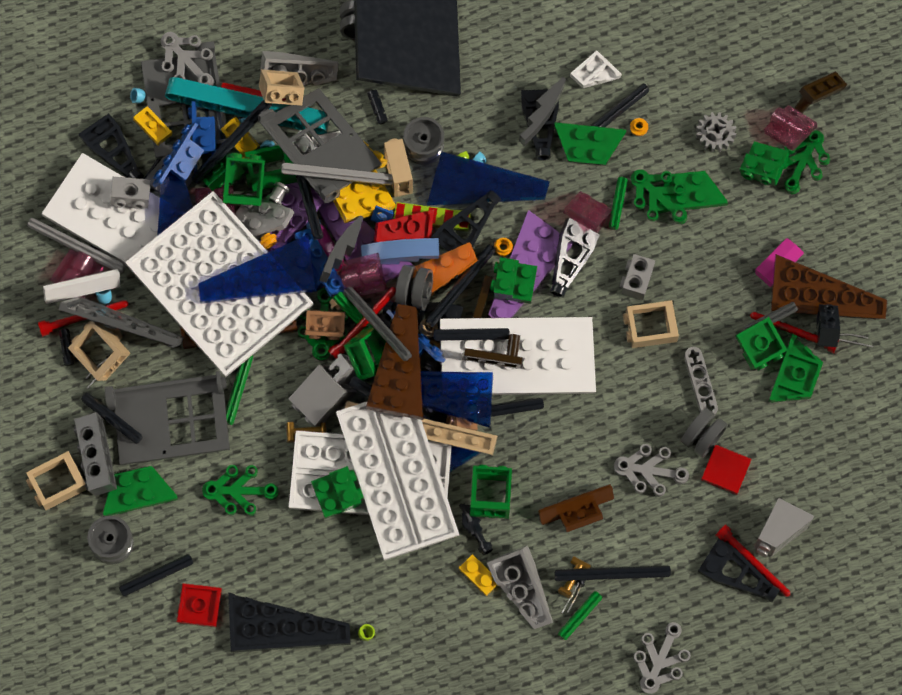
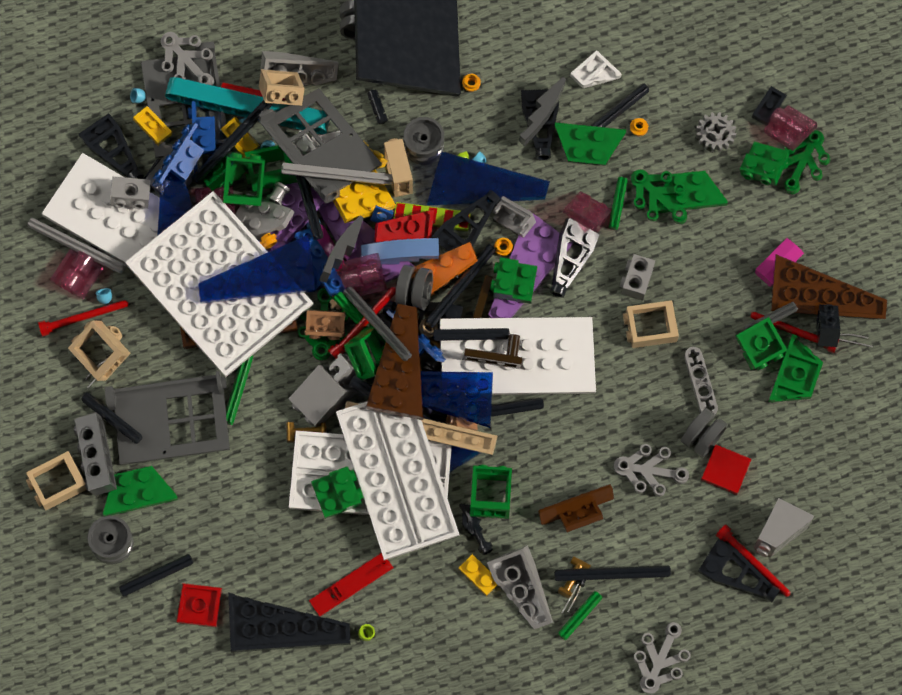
white tile [43,269,120,304] -> none
dark grey wing [58,296,184,348] -> none
black axle [59,329,74,366] -> none
green plant [202,465,279,516] -> none
dark brown piece [794,71,847,114] -> none
none -> red piece [309,553,394,617]
none -> light orange plate [462,74,481,92]
none -> light grey hinge [493,196,536,238]
none -> black plate [752,86,787,127]

